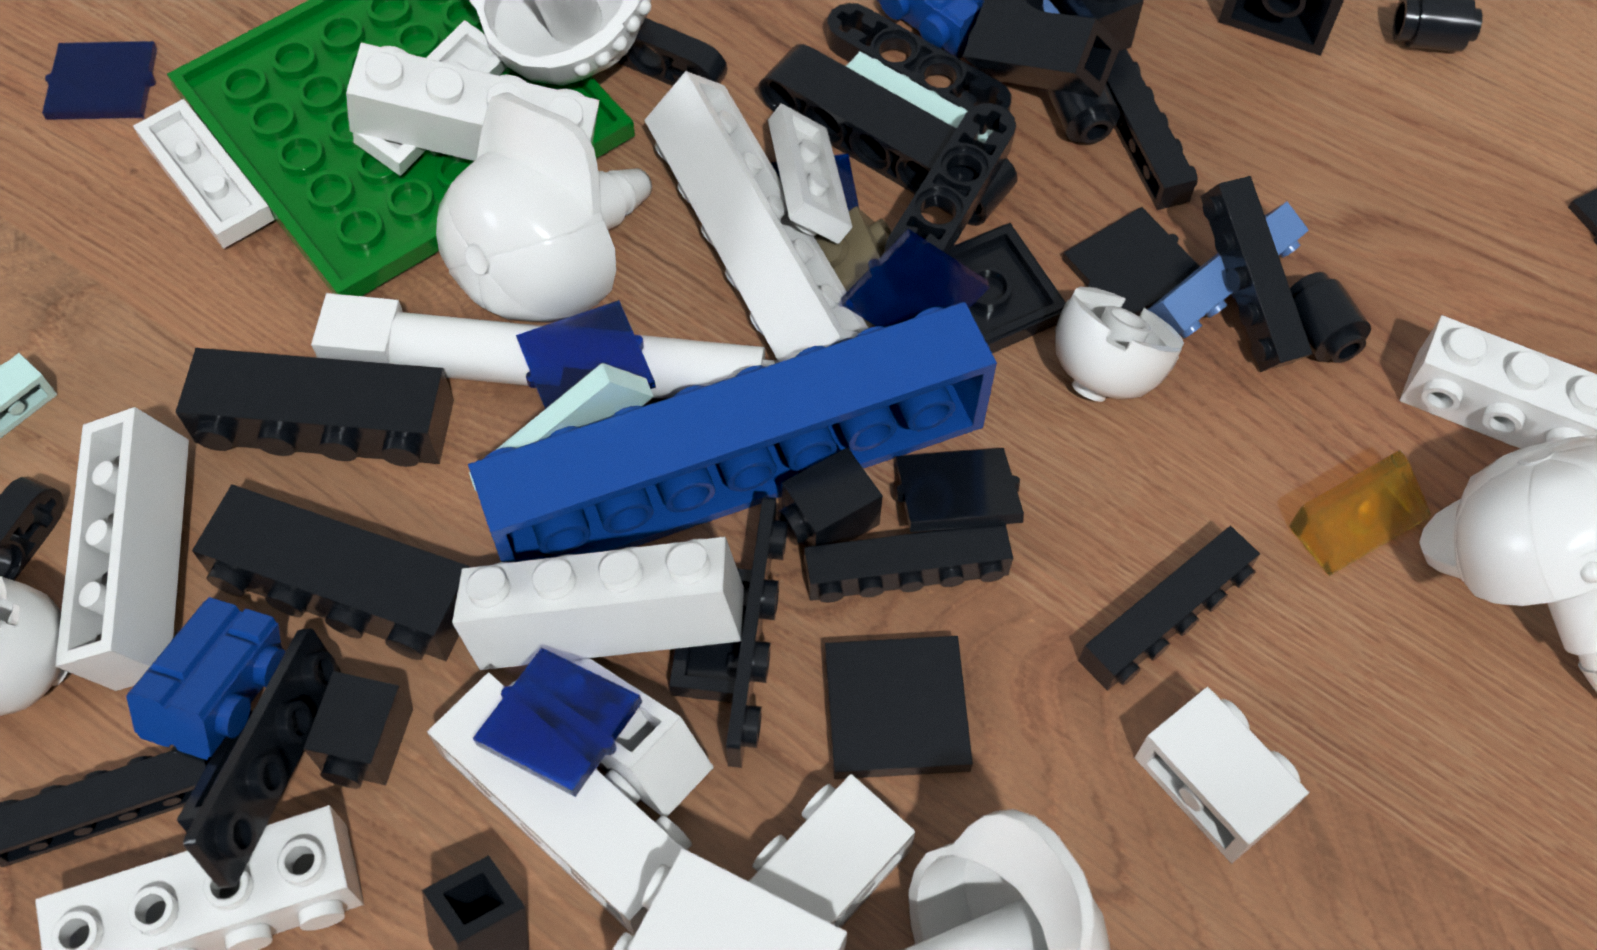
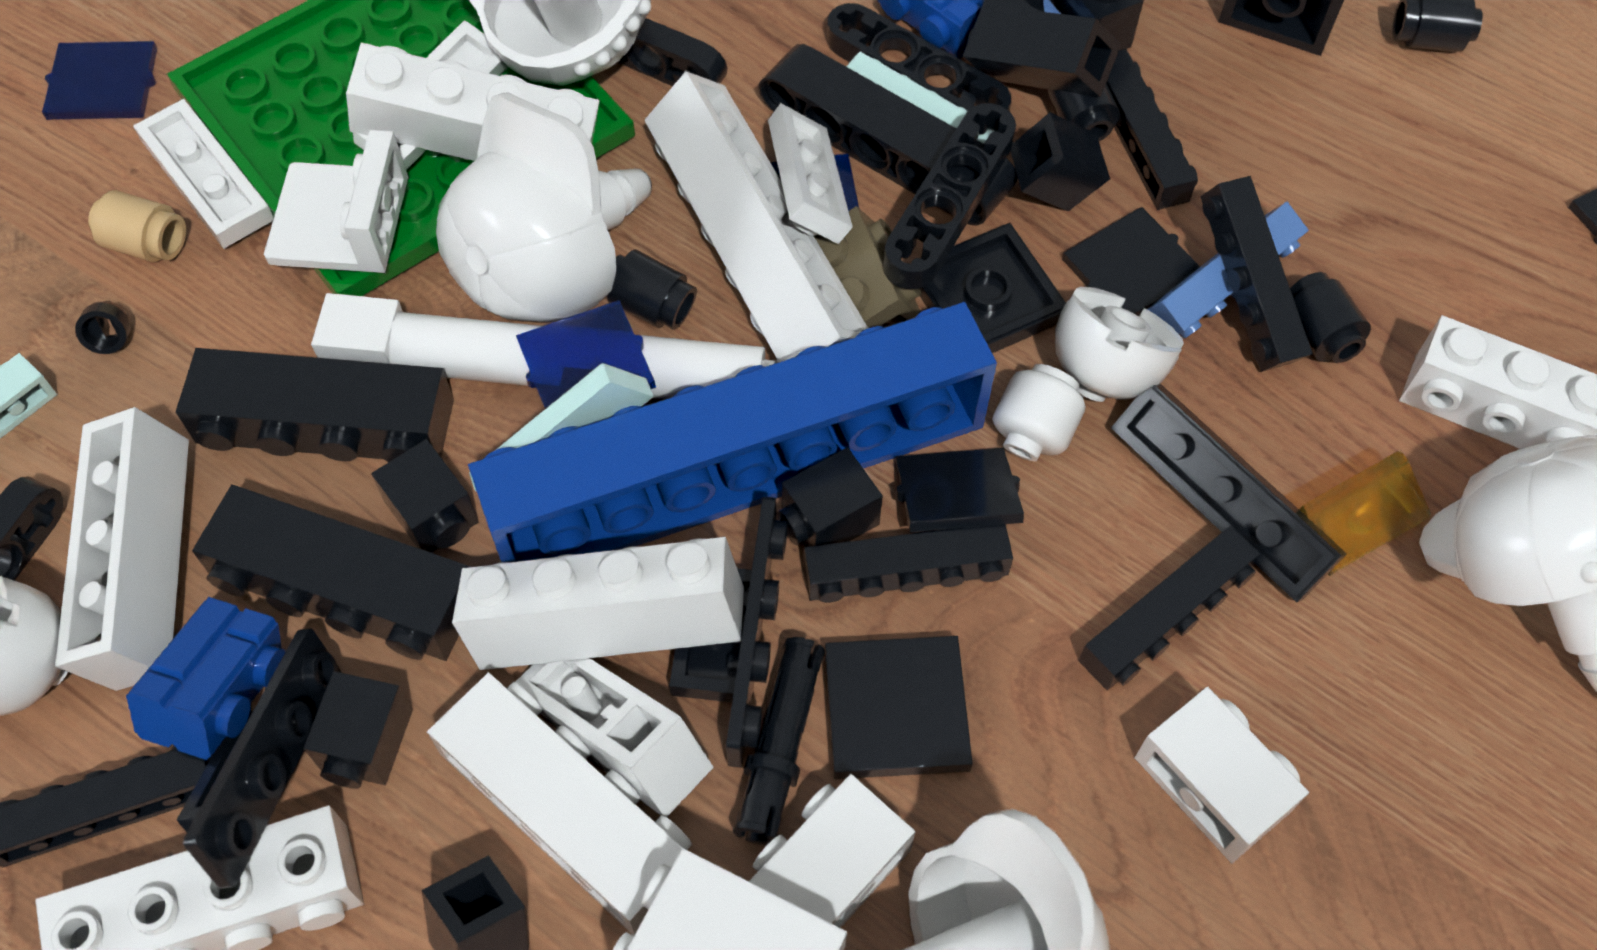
clear blue piece [473,648,643,797] -> none
clear blue piece [841,229,990,328] -> none
none -> black hinge [75,301,131,354]
none -> tan brick [88,190,186,262]
none -> white bracket [264,130,408,273]
none -> black brick [371,439,479,553]
none -> black brick [607,249,697,330]
none -> black pin [733,637,825,845]
none -> white head [992,364,1086,462]
none -> black brick [1010,112,1110,211]
none -> black tile [1111,383,1347,602]

